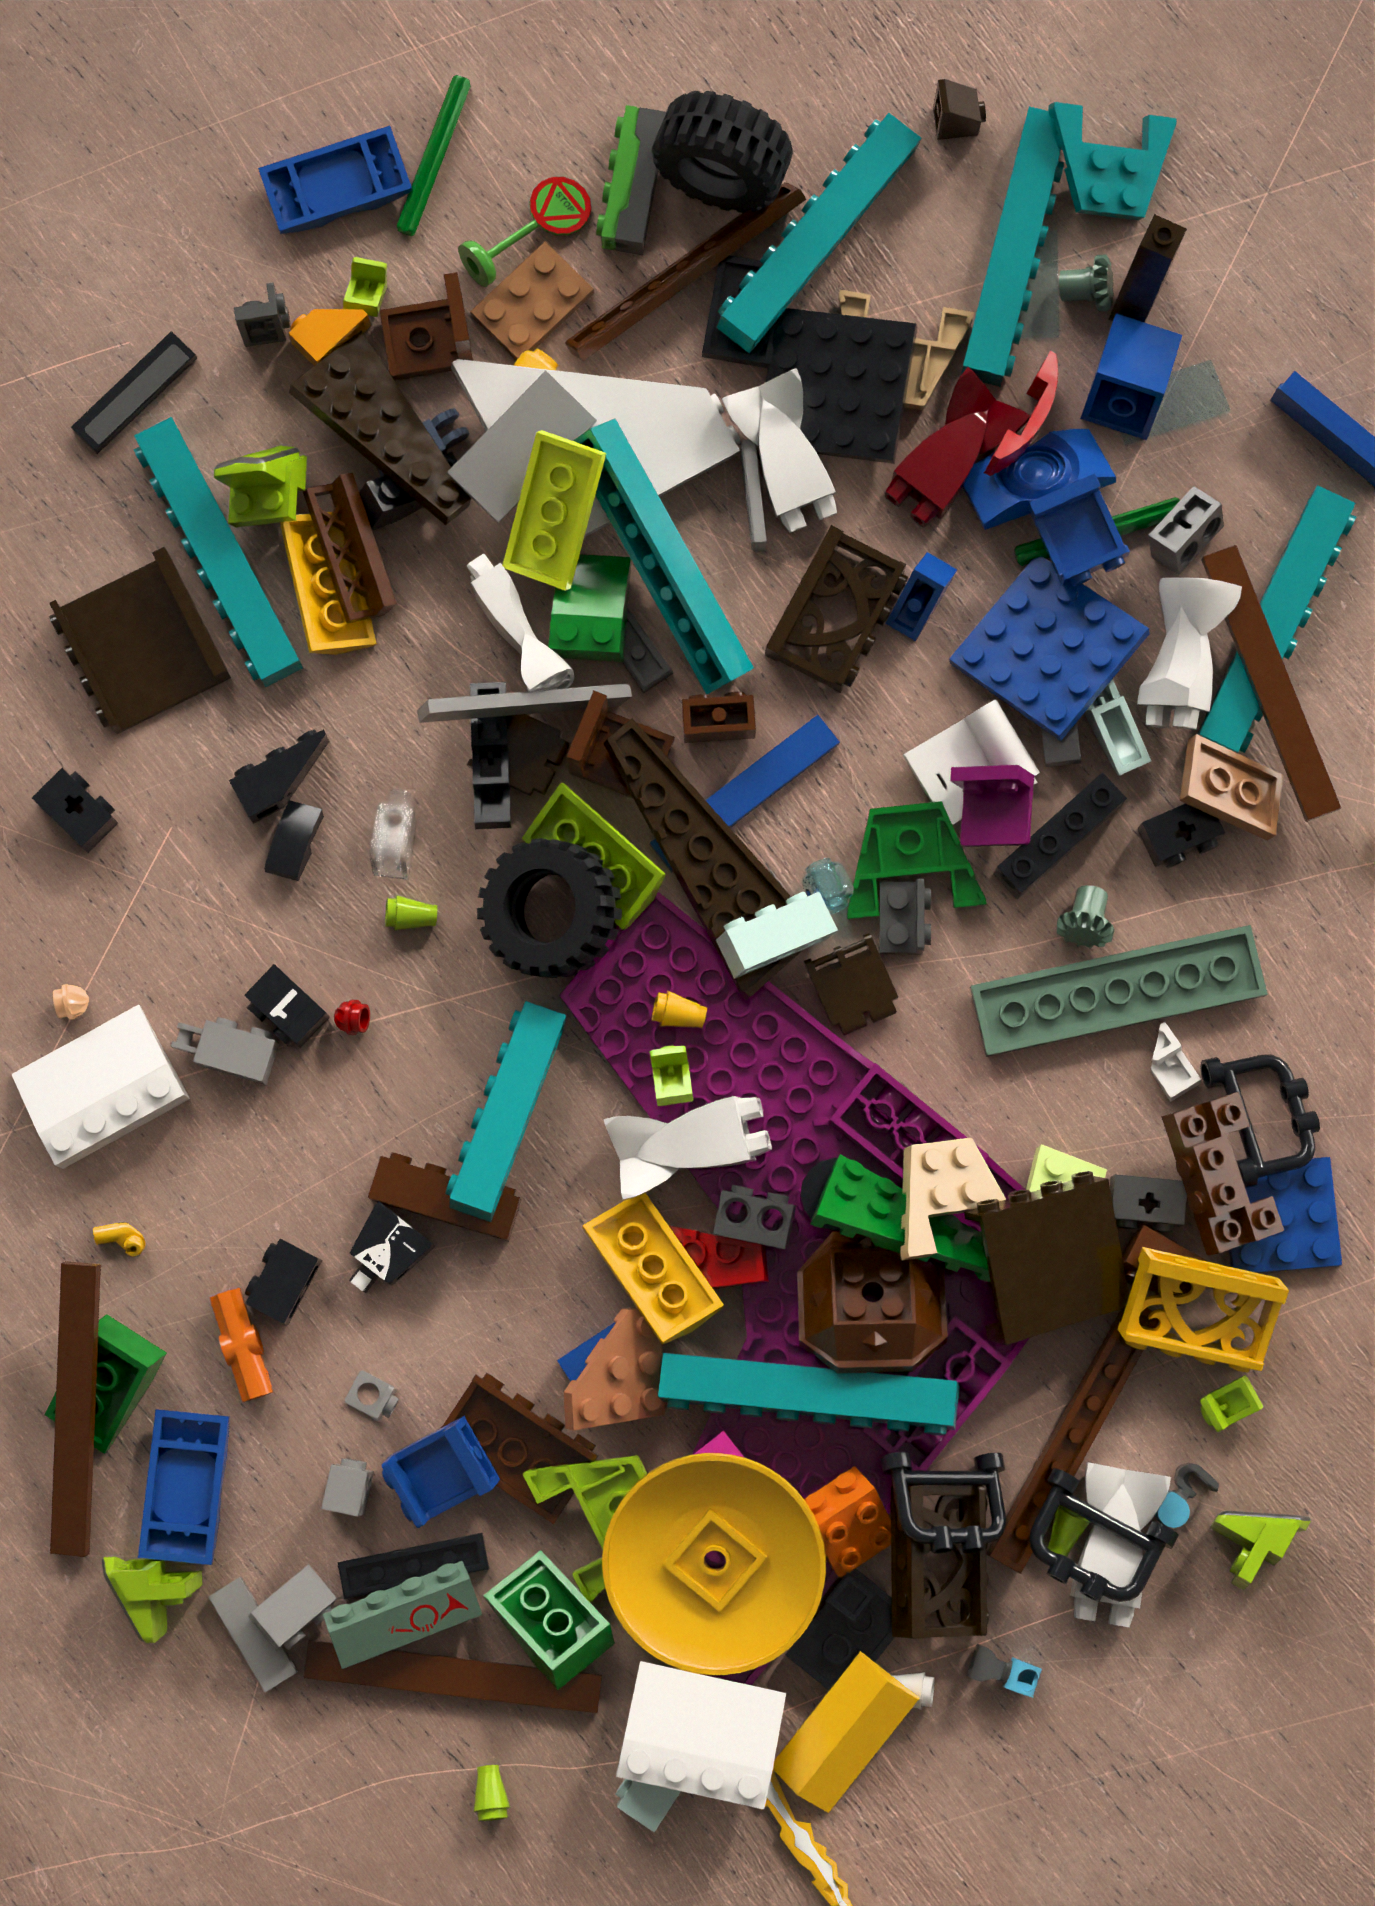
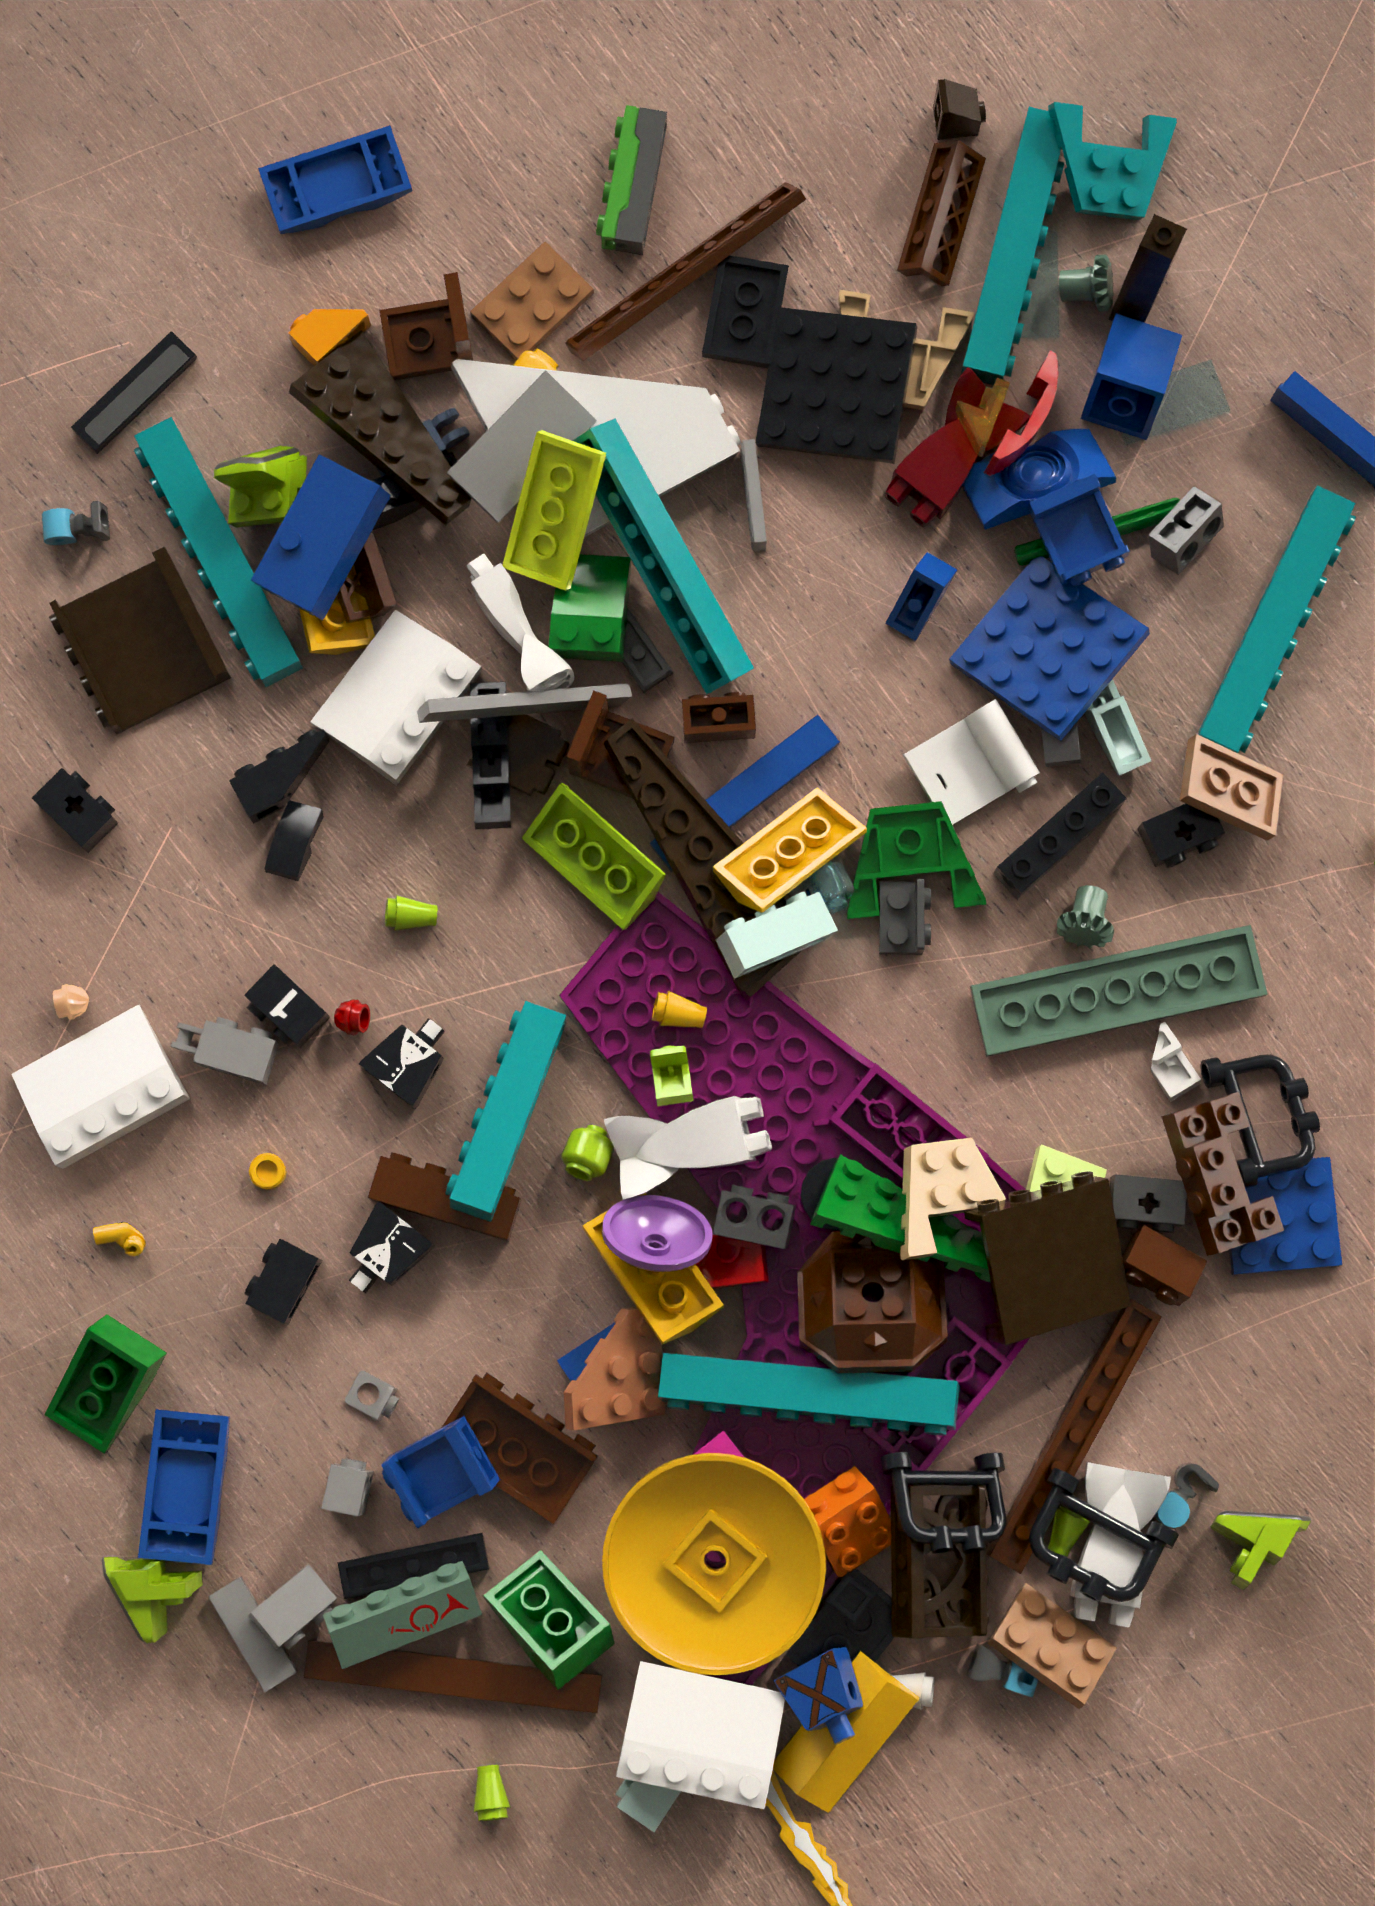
reddish brown tile [50,1261,101,1557] -> none
orange piece [210,1288,273,1402] -> none
dark grey bracket [234,282,291,347] -> none
lime bracket [343,257,387,317] -> none
clear torso [369,789,417,880] -> none
green axle [397,75,471,236] -> none
bright green piece [458,177,591,287] -> none
black tyre [477,838,622,978] -> none
lime wing [523,1455,647,1602] -> none
black tyre [652,91,793,213] -> none
teal brick [716,113,922,353] -> none
white hips [722,368,837,533] -> none
dark brown fence [765,525,909,693] -> none
dark brown plate [804,933,898,1035] -> none
magenta bracket [950,765,1034,847] -> none
yellow fence [1118,1247,1289,1372] -> none
white hips [1137,578,1242,730] -> none
lime bracket [1200,1375,1263,1432] -> none
reddish brown tile [1201,545,1341,822] -> none
none -> leg [42,501,110,545]
none -> yellow tile [249,1153,287,1190]
none -> blue brick [251,454,391,621]
none -> white slope [310,610,481,786]
none -> black torso [359,1018,445,1109]
none -> lime head [561,1125,614,1181]
none -> medium lavender dish [602,1195,713,1272]
none -> yellow slope [713,787,867,913]
none -> blue torso [774,1647,863,1745]
none -> reddish brown fence [897,139,986,286]
none -> clear yellow slope [955,378,1010,457]
none -> medium nougat plate [987,1583,1117,1709]

